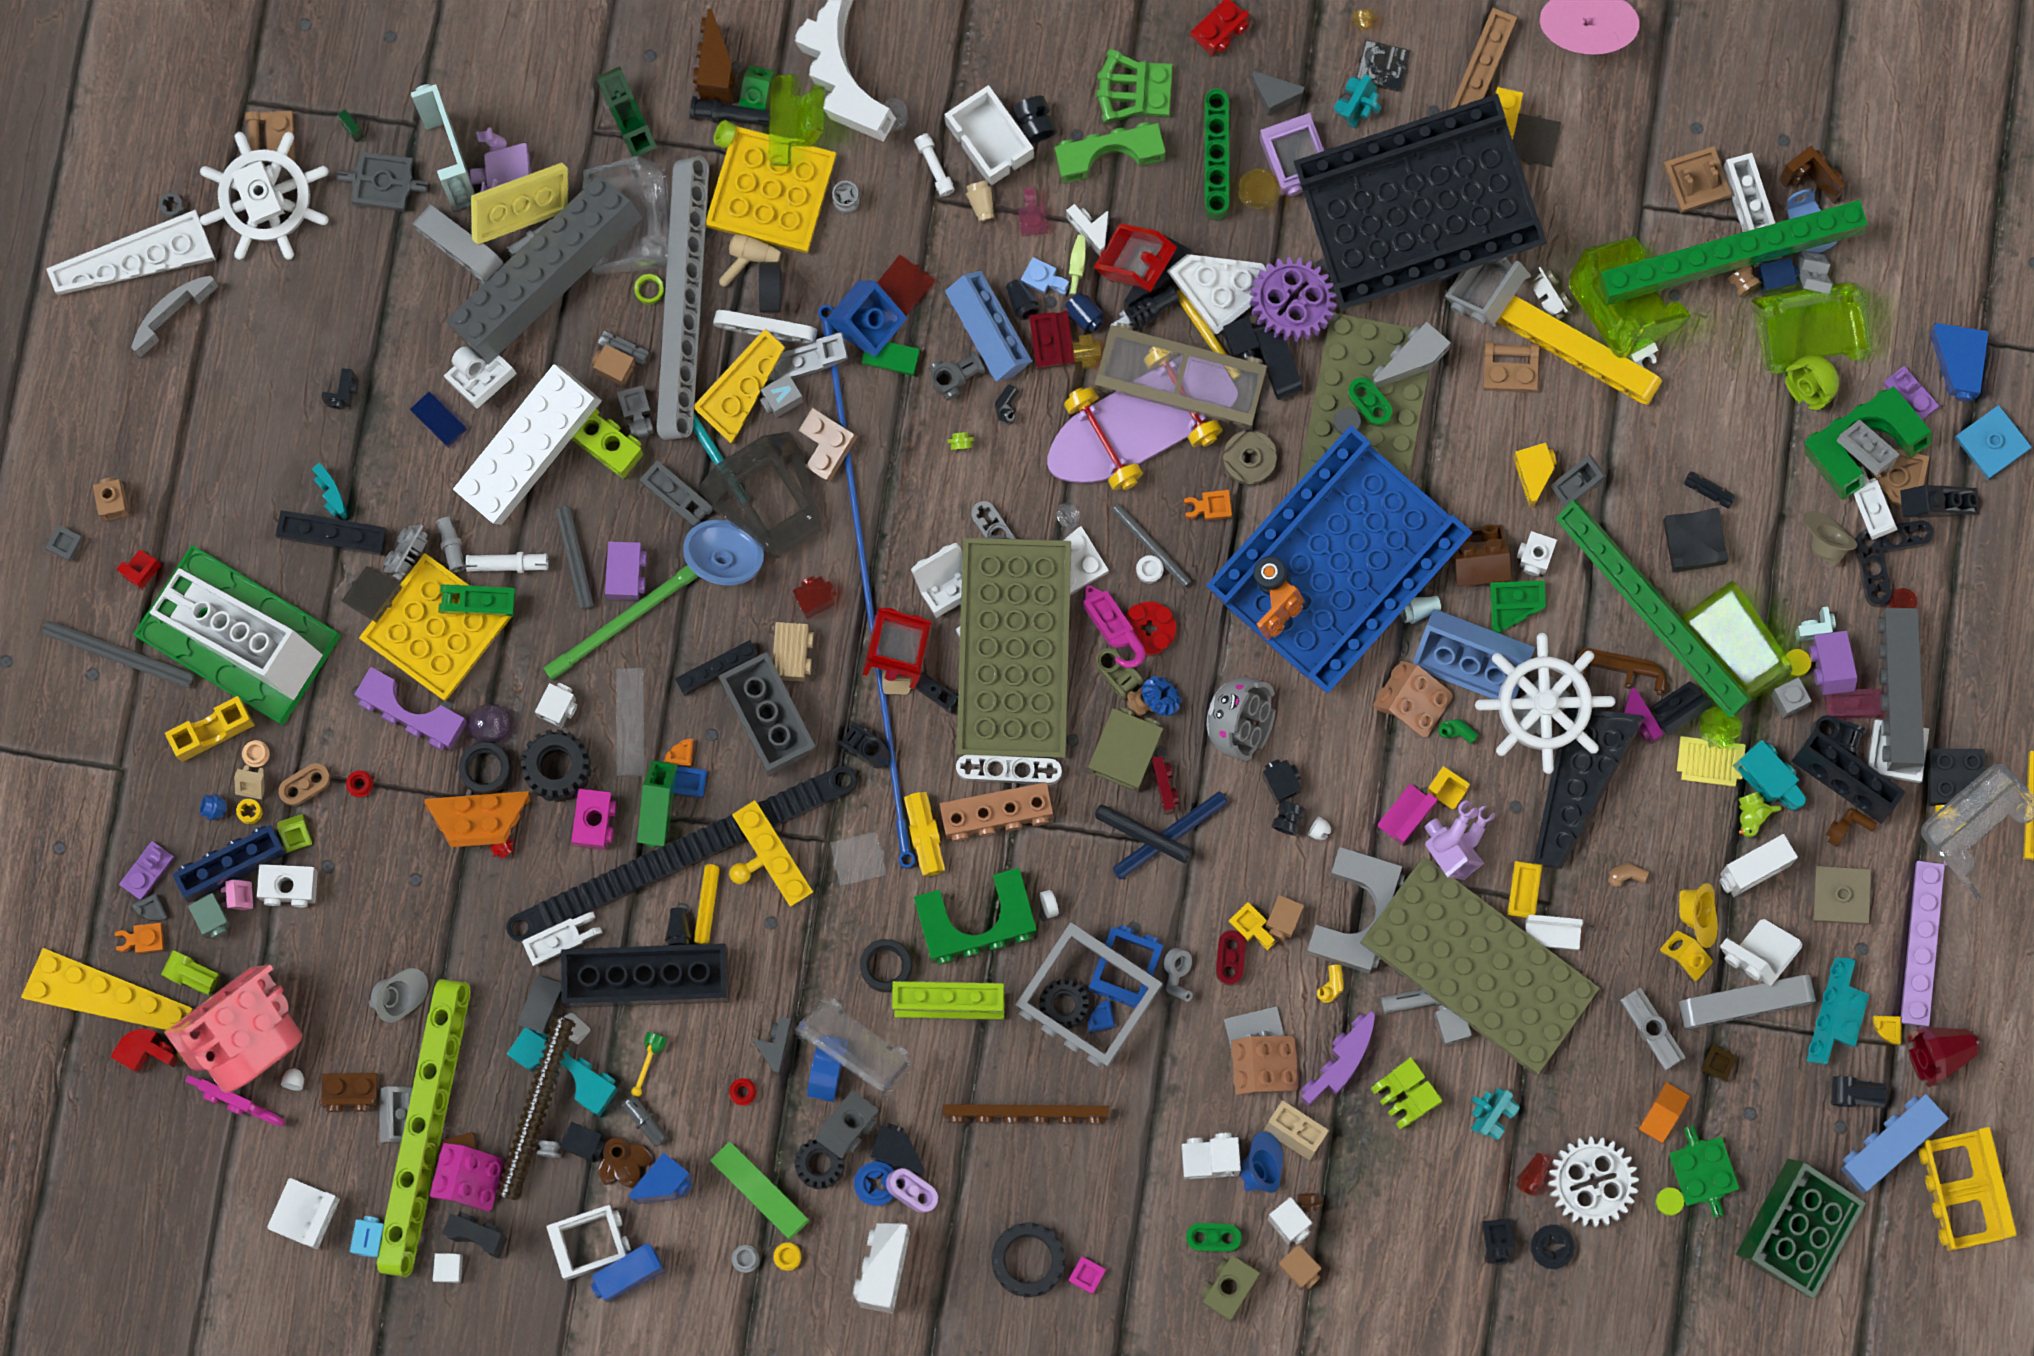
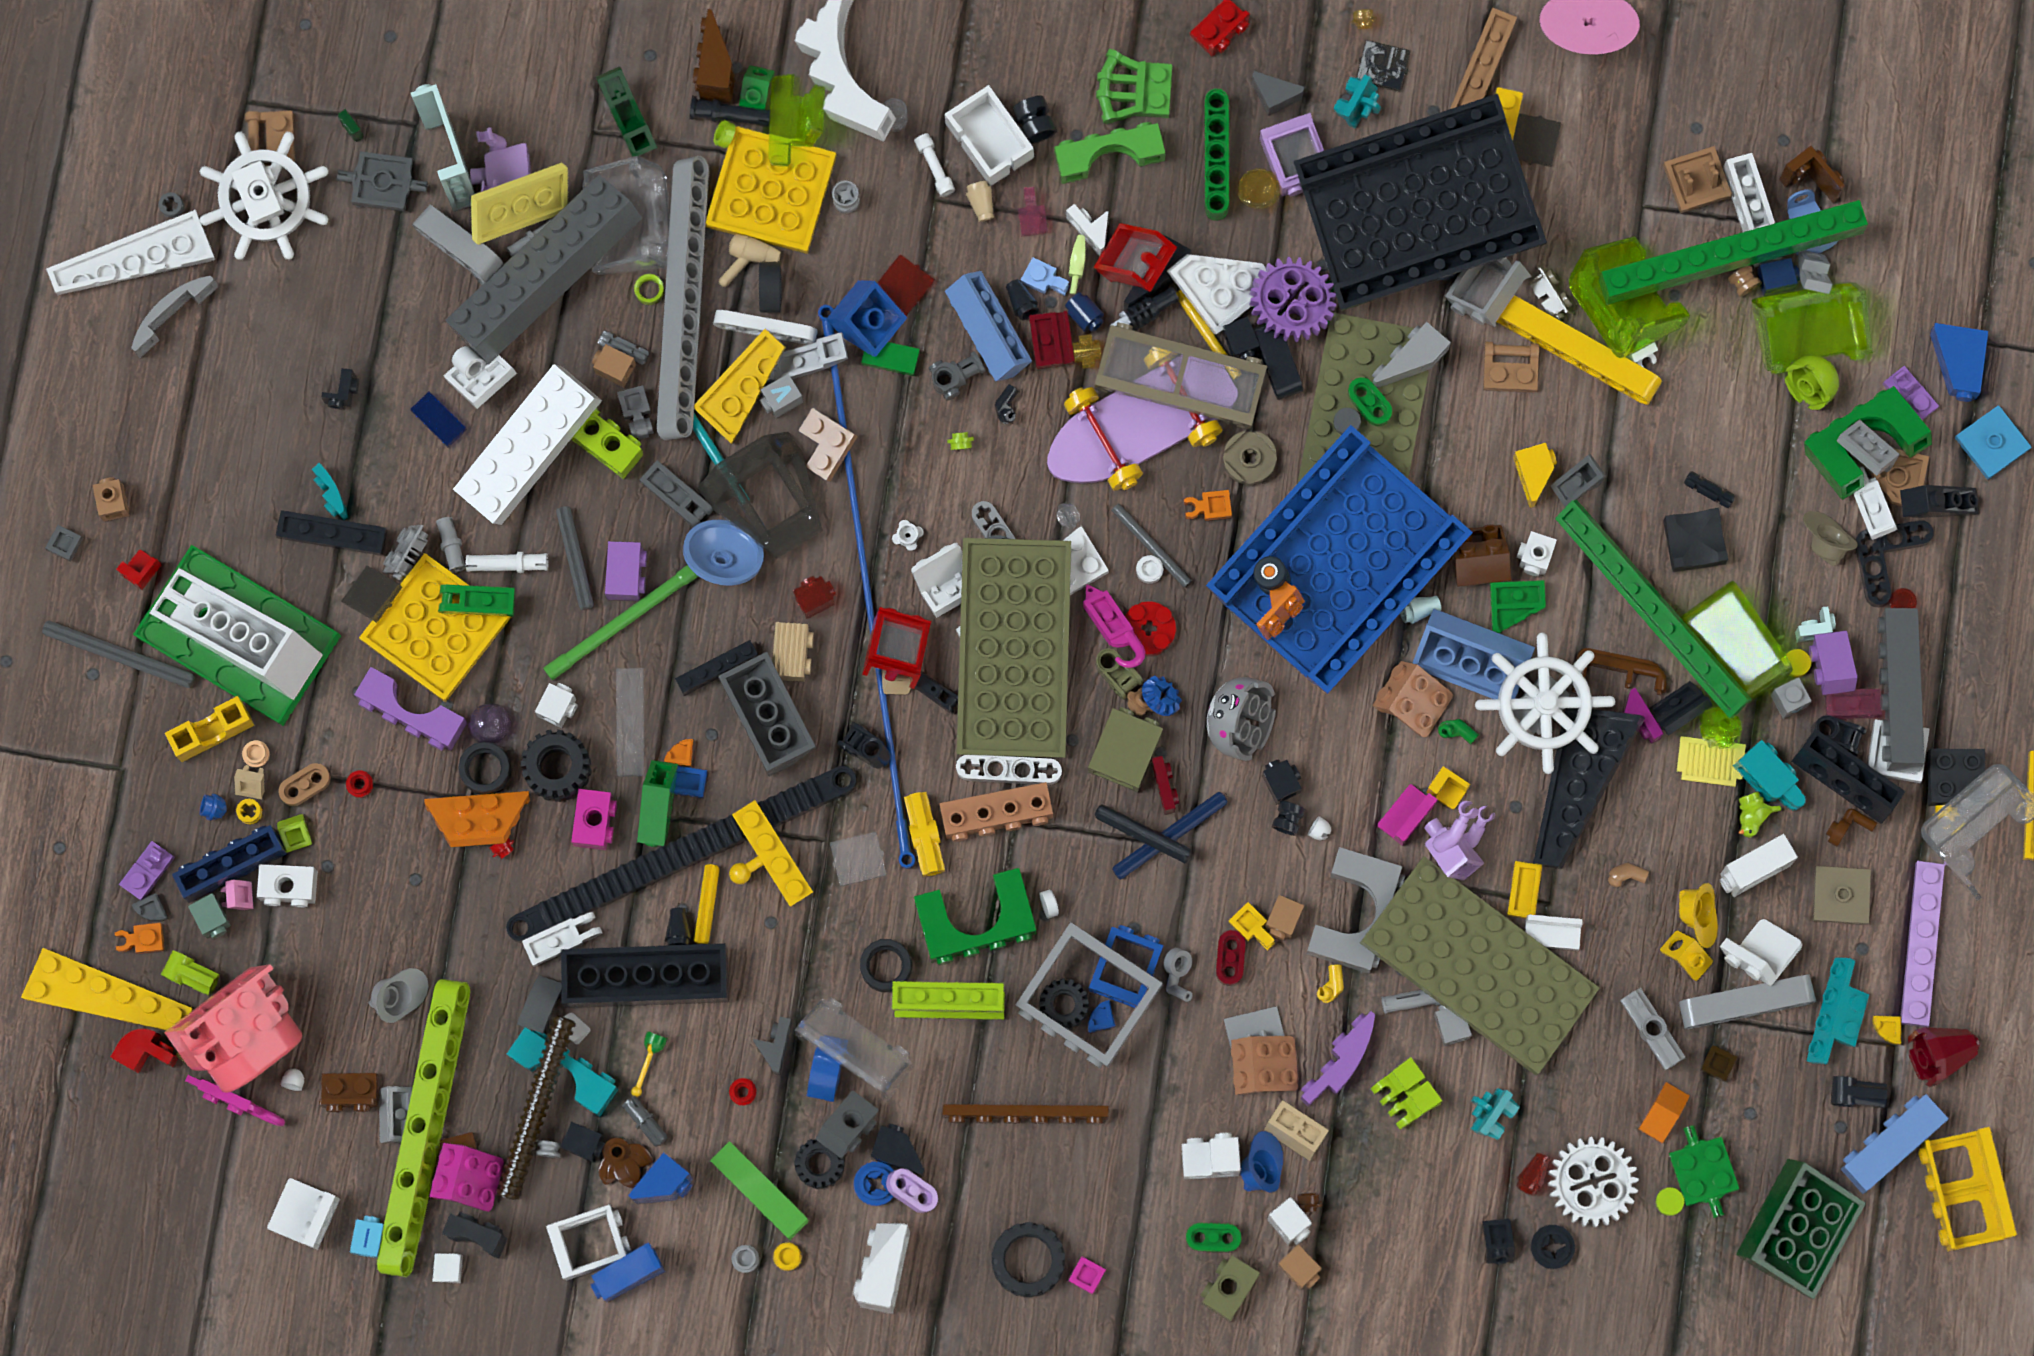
none -> white plate [892,520,924,551]

